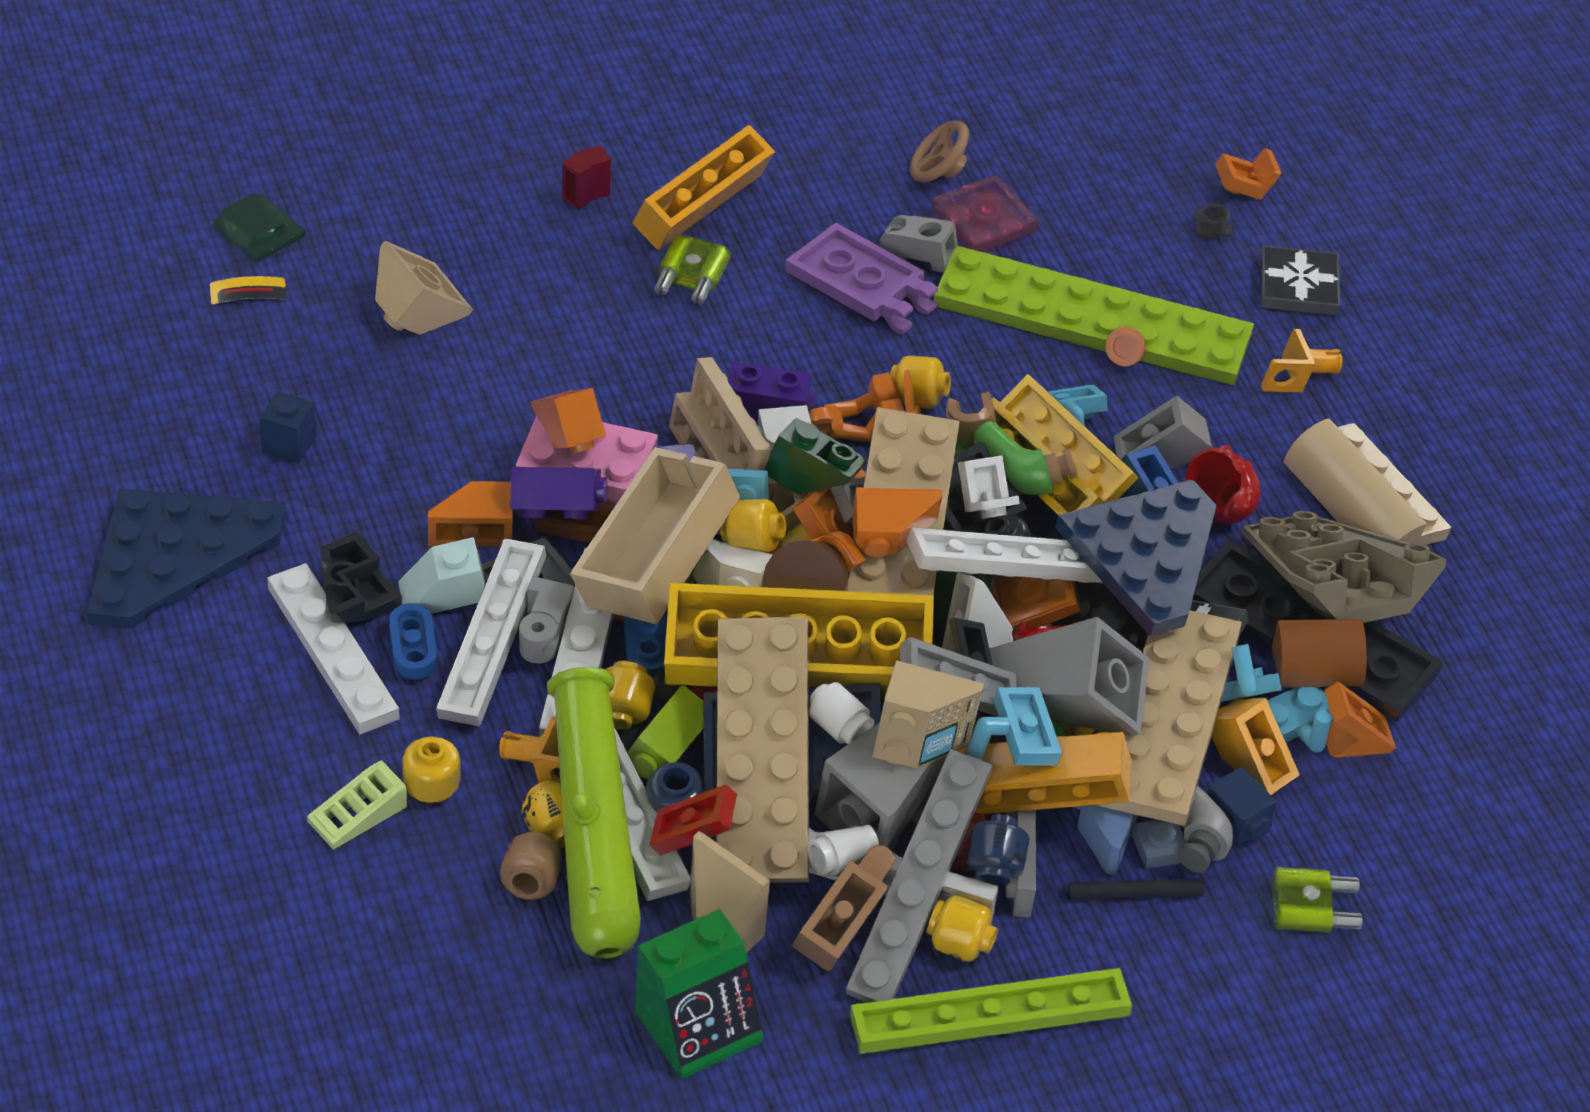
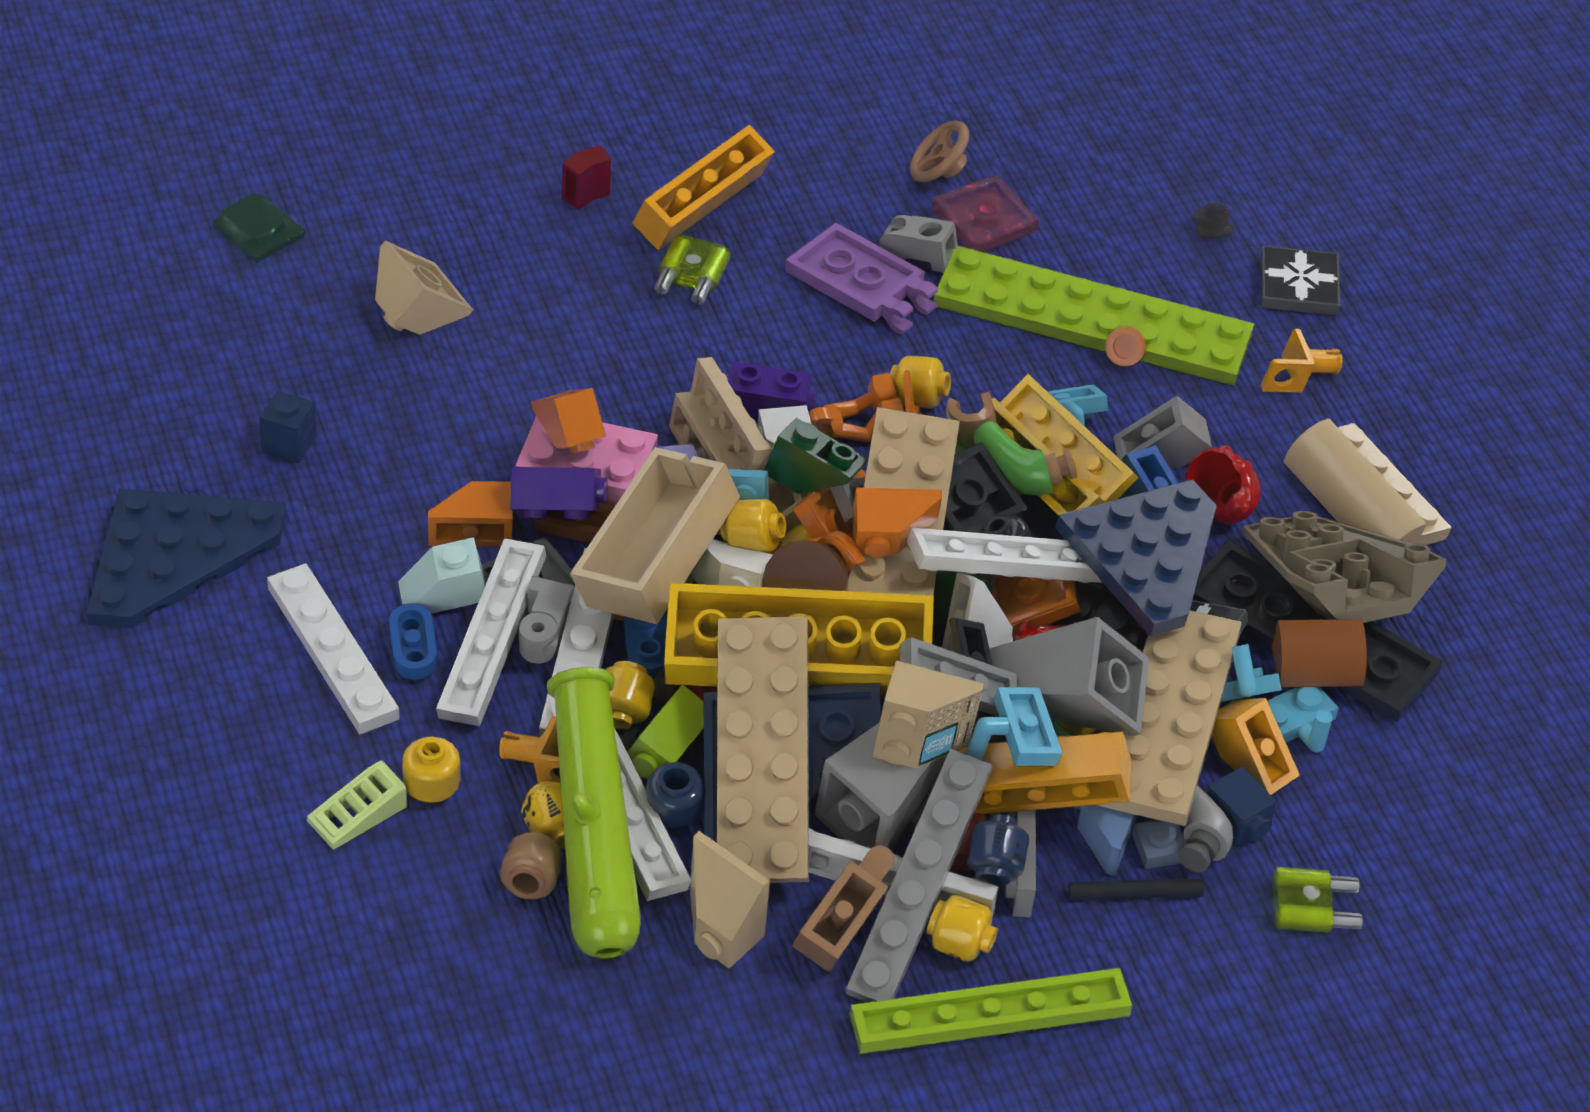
sticker [210,276,287,304] -> none
black slope [321,532,402,623] -> none
slope [635,909,763,1080] -> none
red plate [649,784,737,856] -> none
white brick [808,682,874,744] -> none
white cone [808,825,878,876] -> none
white bracket [958,455,1020,518] -> none
orange bracket [1215,148,1281,200] -> none
orange slope [1324,681,1396,758] -> none

